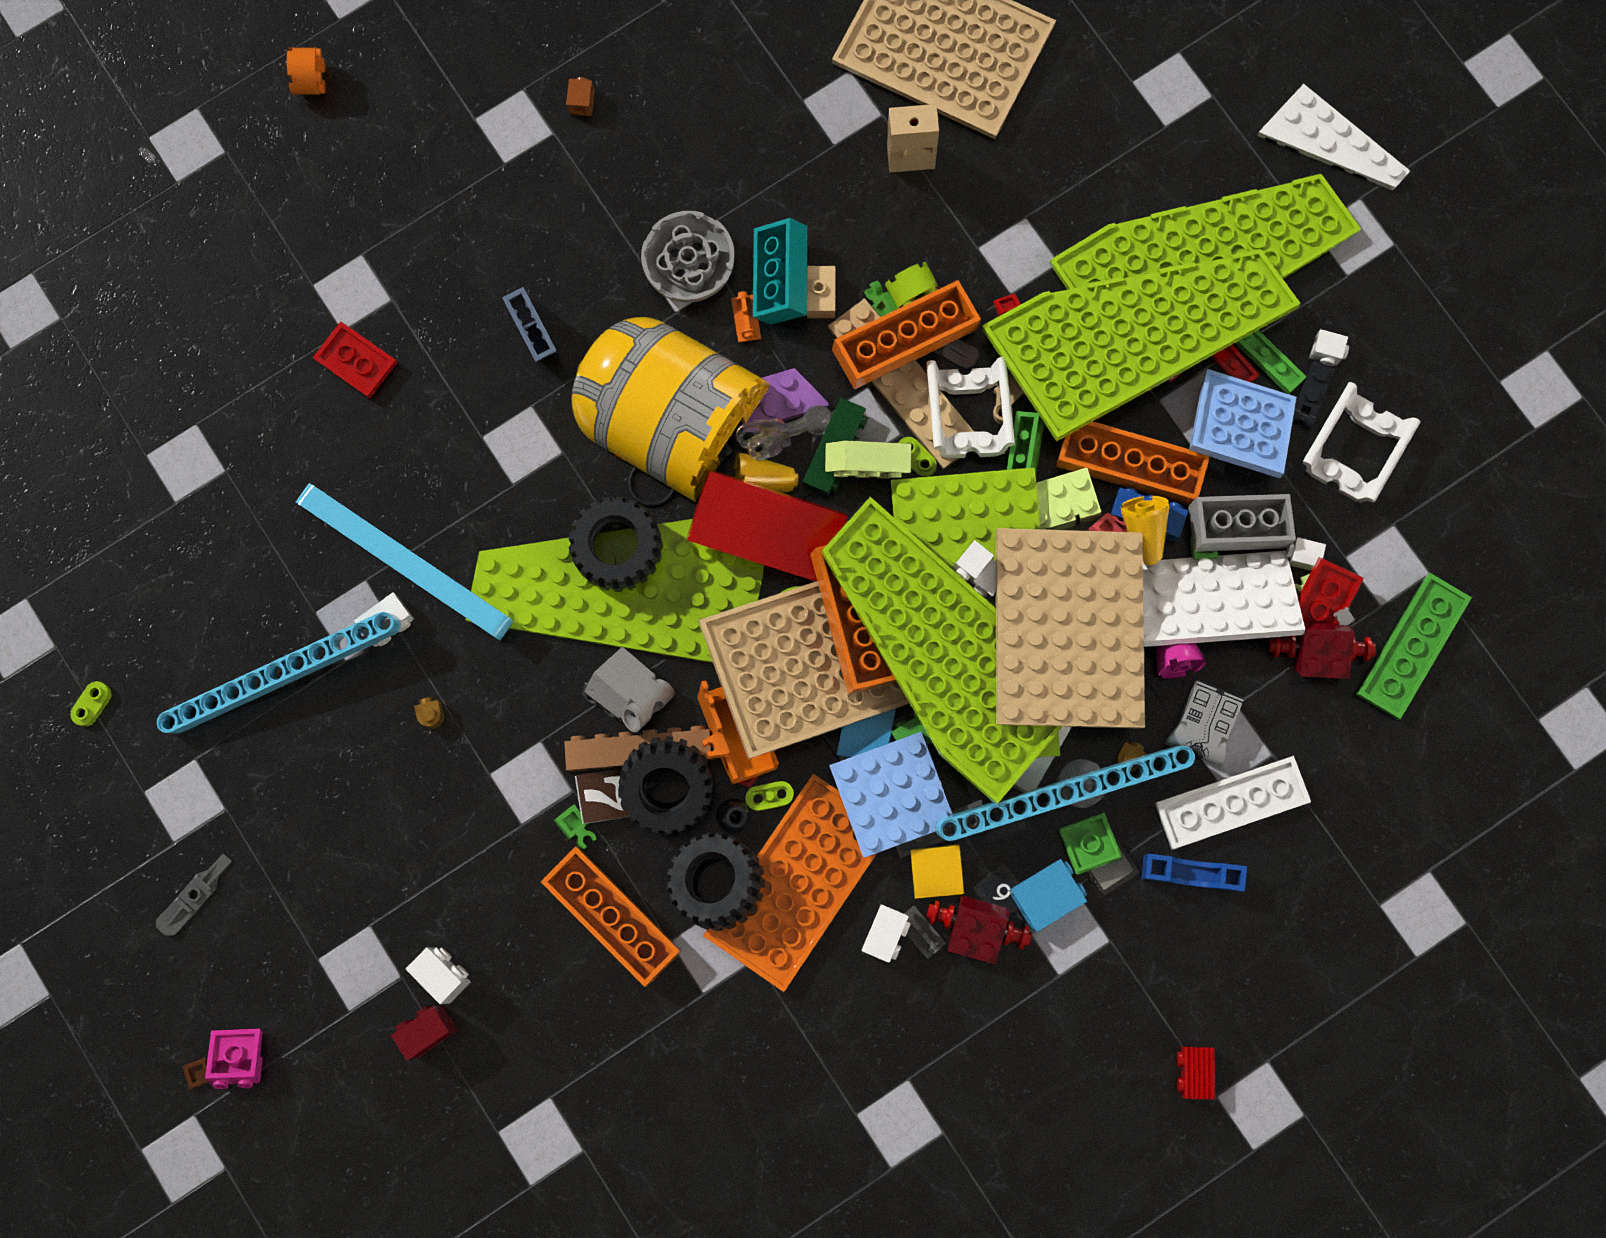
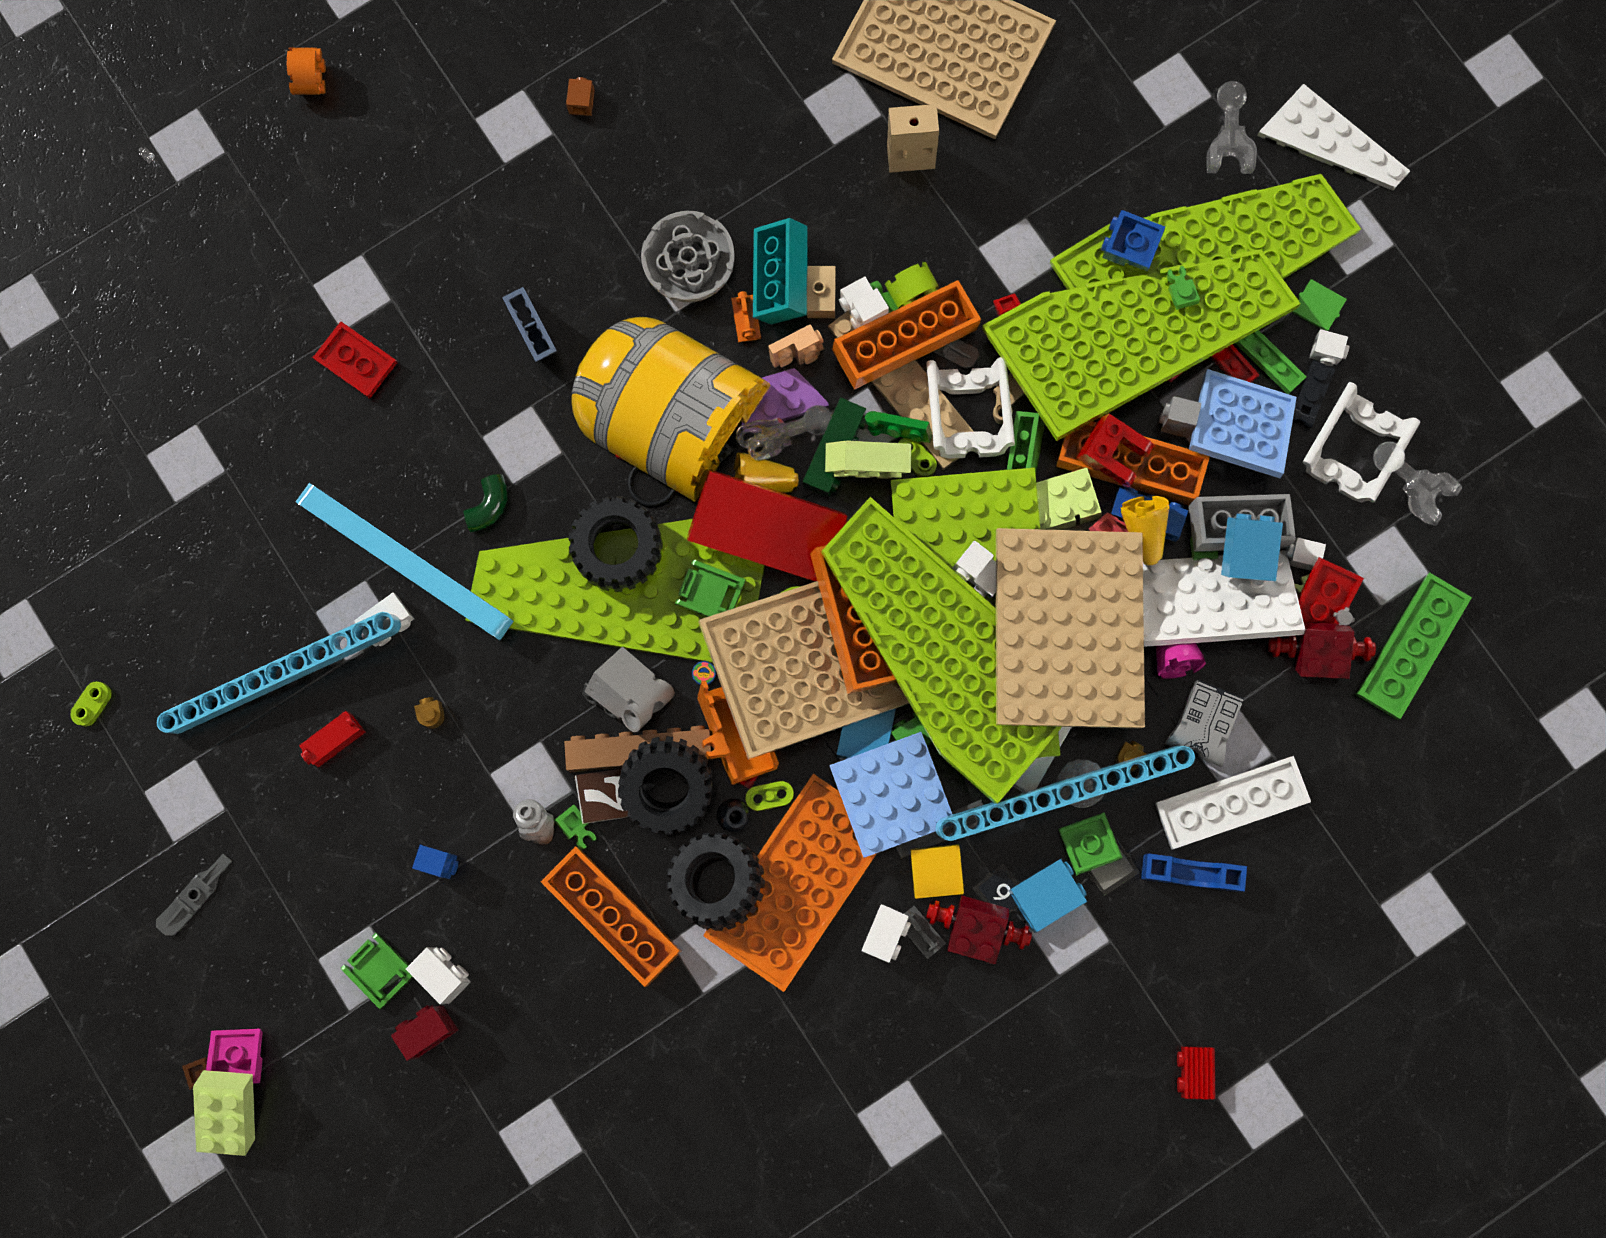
none -> yellowish green brick [193,1070,255,1156]
none -> red brick [299,711,365,767]
none -> bright green container [341,932,414,1009]
none -> blue brick [412,845,459,879]
none -> dark green cylinder [463,474,507,533]
none -> light grey head [513,799,554,844]
none -> bright green container [675,560,746,617]
none -> tile [692,661,716,685]
none -> light nougat plate [769,324,824,368]
none -> white brick [839,277,889,329]
none -> green plate [865,411,933,443]
none -> red brick [1077,414,1154,487]
none -> blue plate [1100,210,1165,271]
none -> light grey brick [1159,396,1201,438]
none -> bright green plate [1167,266,1200,310]
none -> clear piece [1206,81,1257,174]
none -> dark azure brick [1221,513,1283,581]
none -> bright green piece [1292,279,1347,331]
none -> clear piece [1373,442,1462,525]

